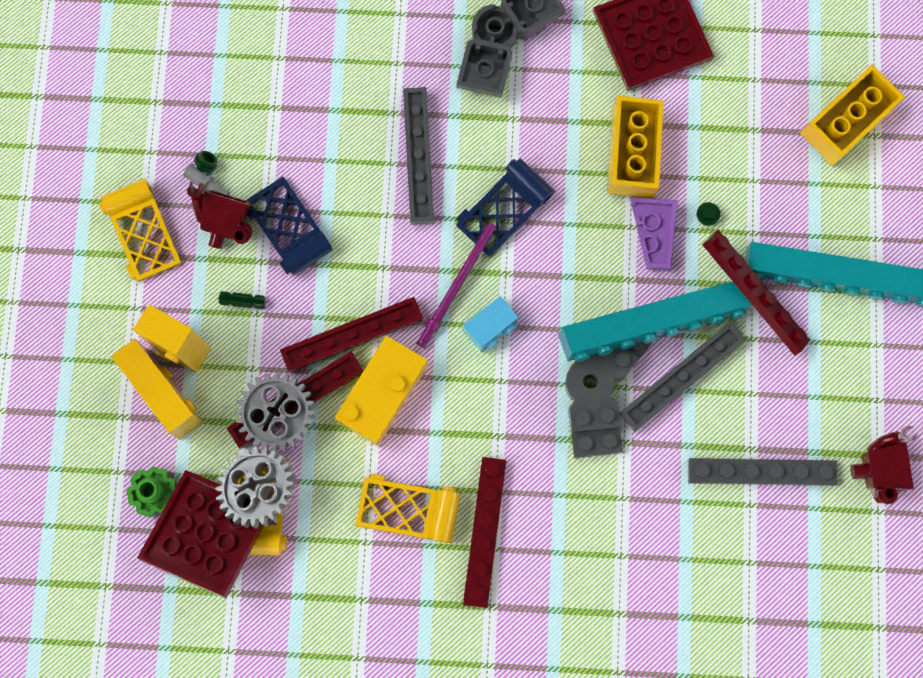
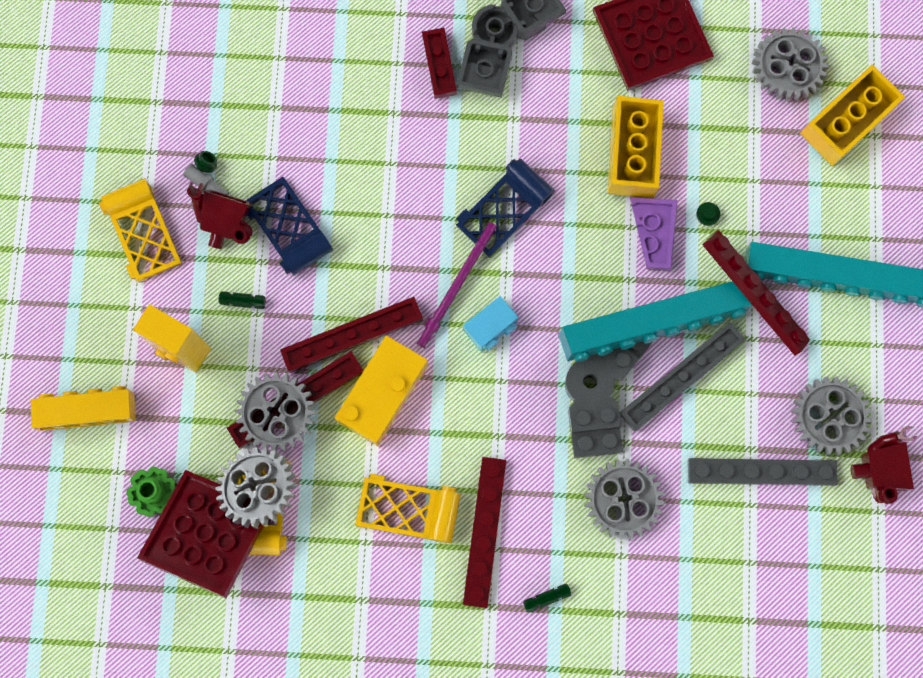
yellow brick [111,339,203,440] -> none
dark grey plate [403,87,434,225] -> none
none -> yellow brick [30,386,136,432]
none -> dark red plate [422,28,457,99]
none -> dark green axle [523,584,571,613]
none -> light grey gear [584,459,665,540]
none -> light grey gear [752,27,829,102]
none -> light grey gear [791,376,873,456]

